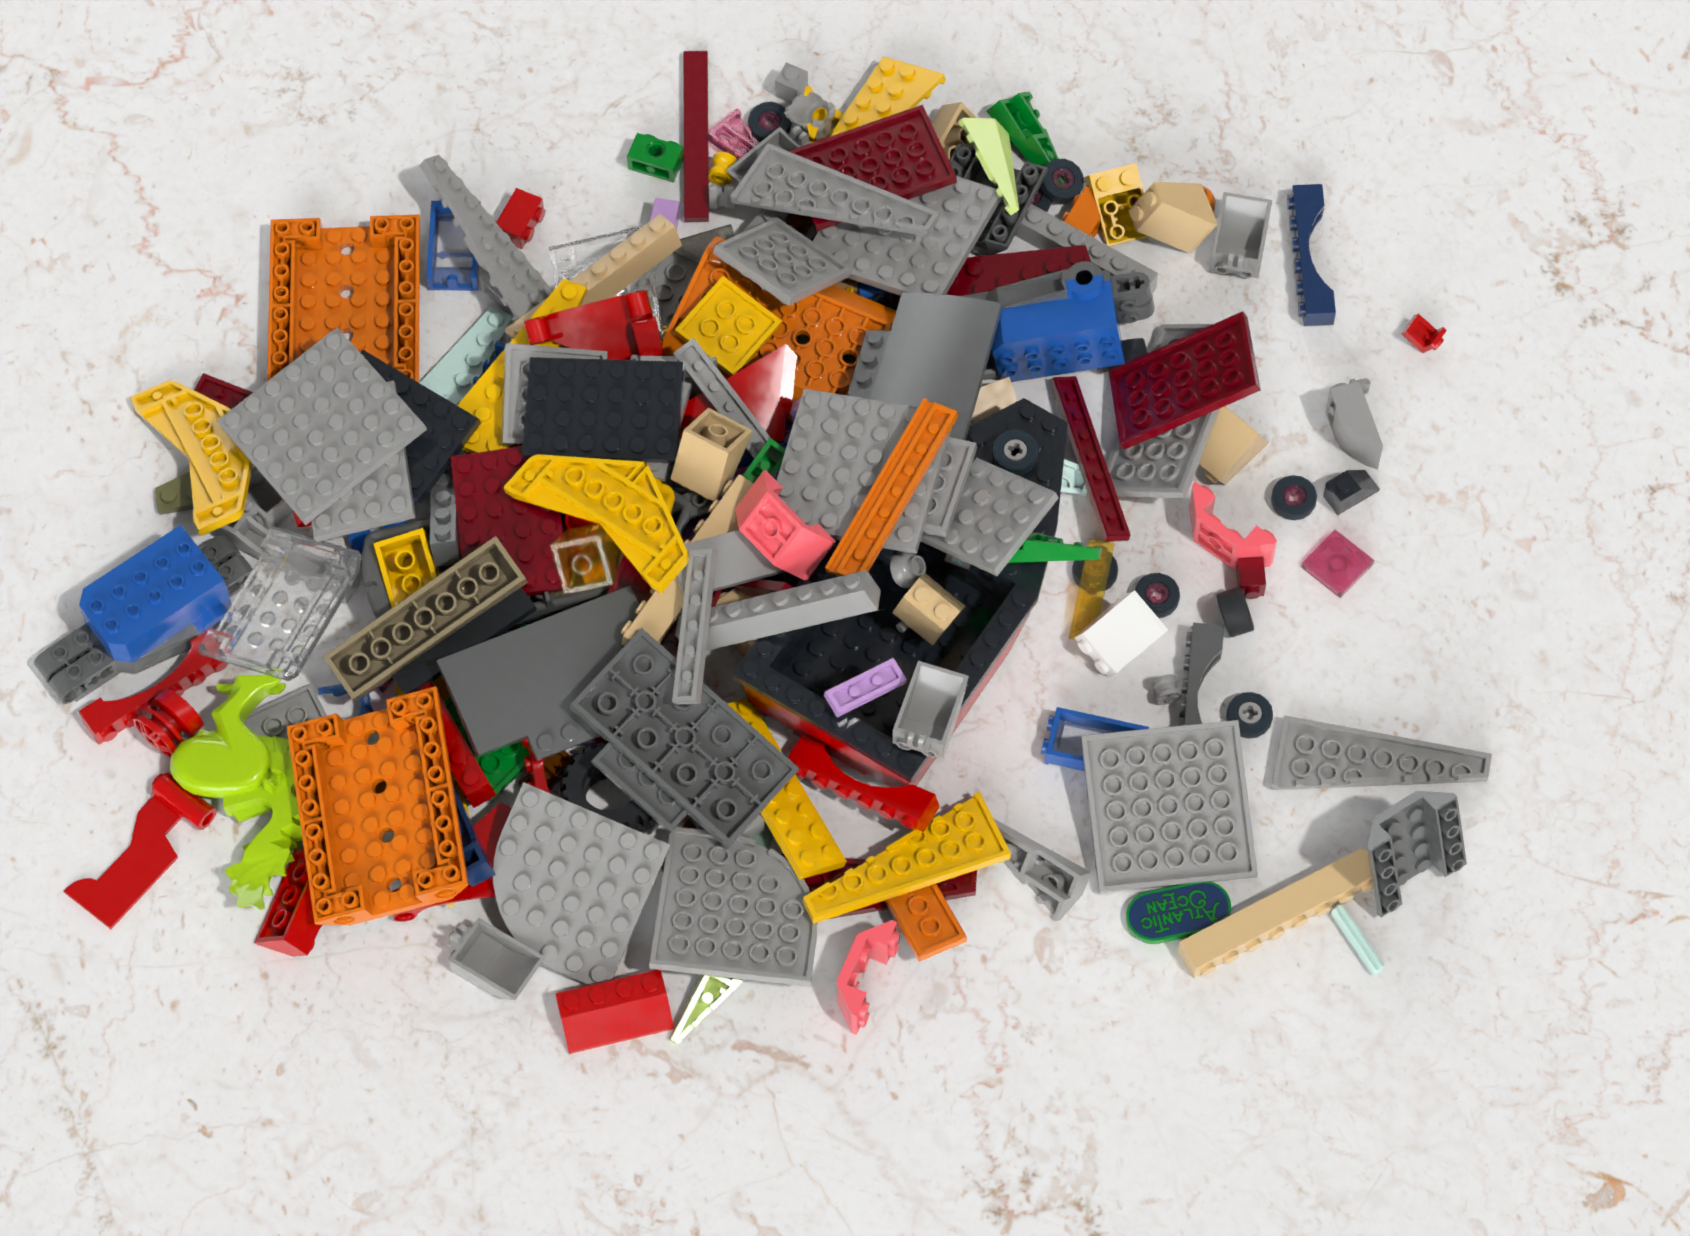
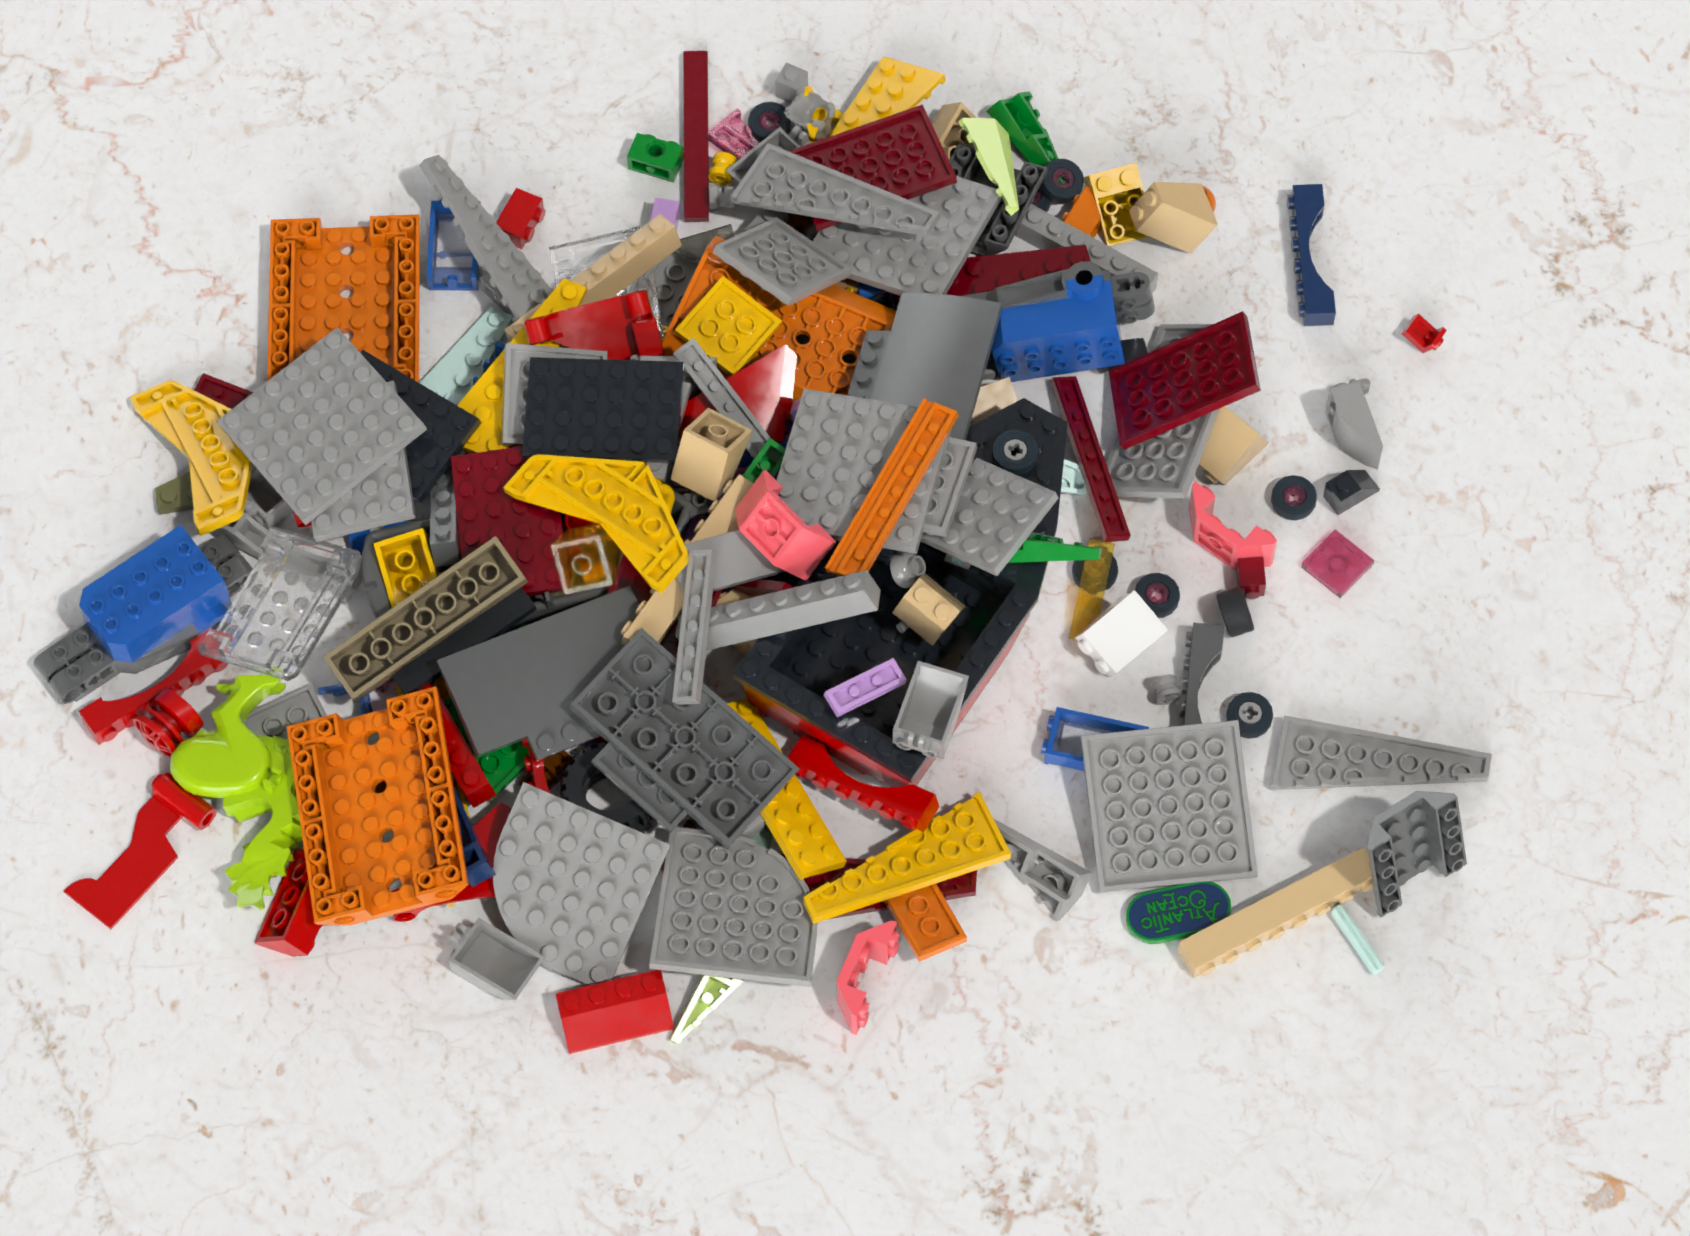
light grey piece [1210,192,1273,278] -> none

